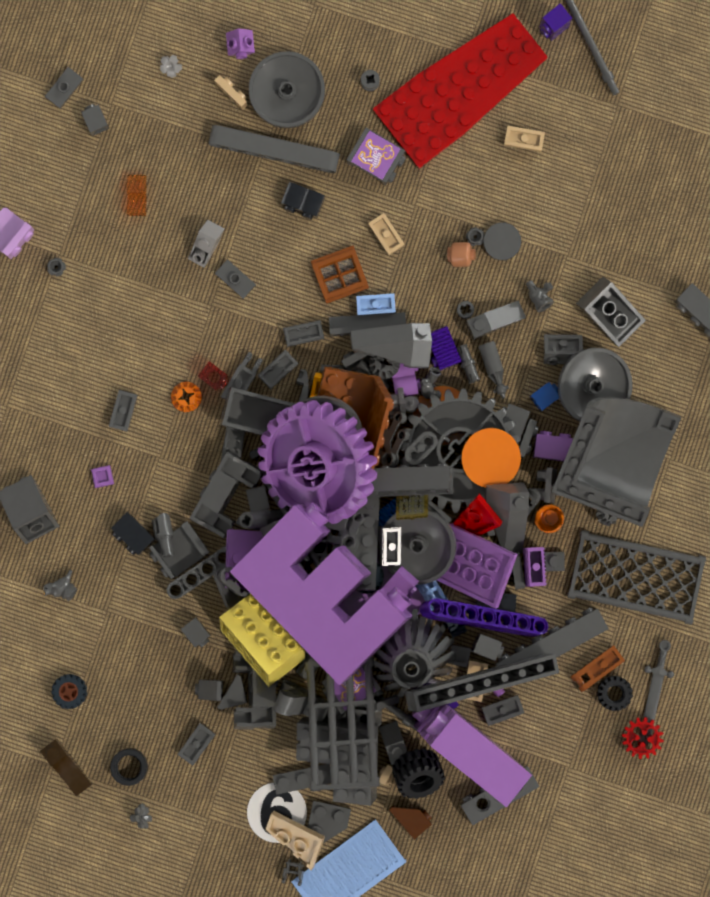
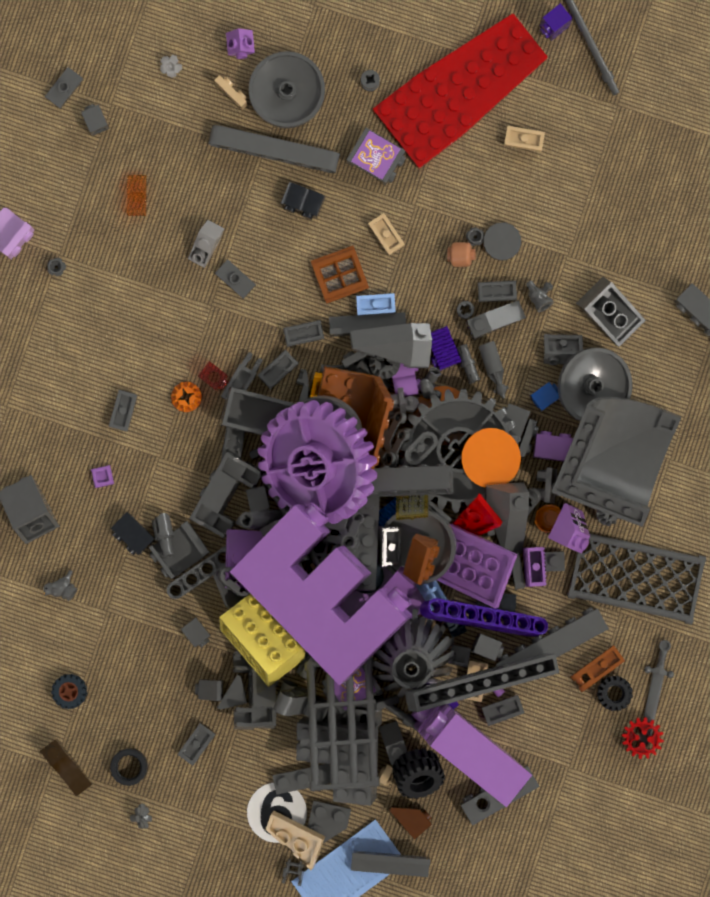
none -> dark grey fence [351,850,430,877]
none -> dark orange slope [403,534,440,585]
none -> dark grey plate [478,281,517,302]
none -> medium lavender slope [548,503,590,553]

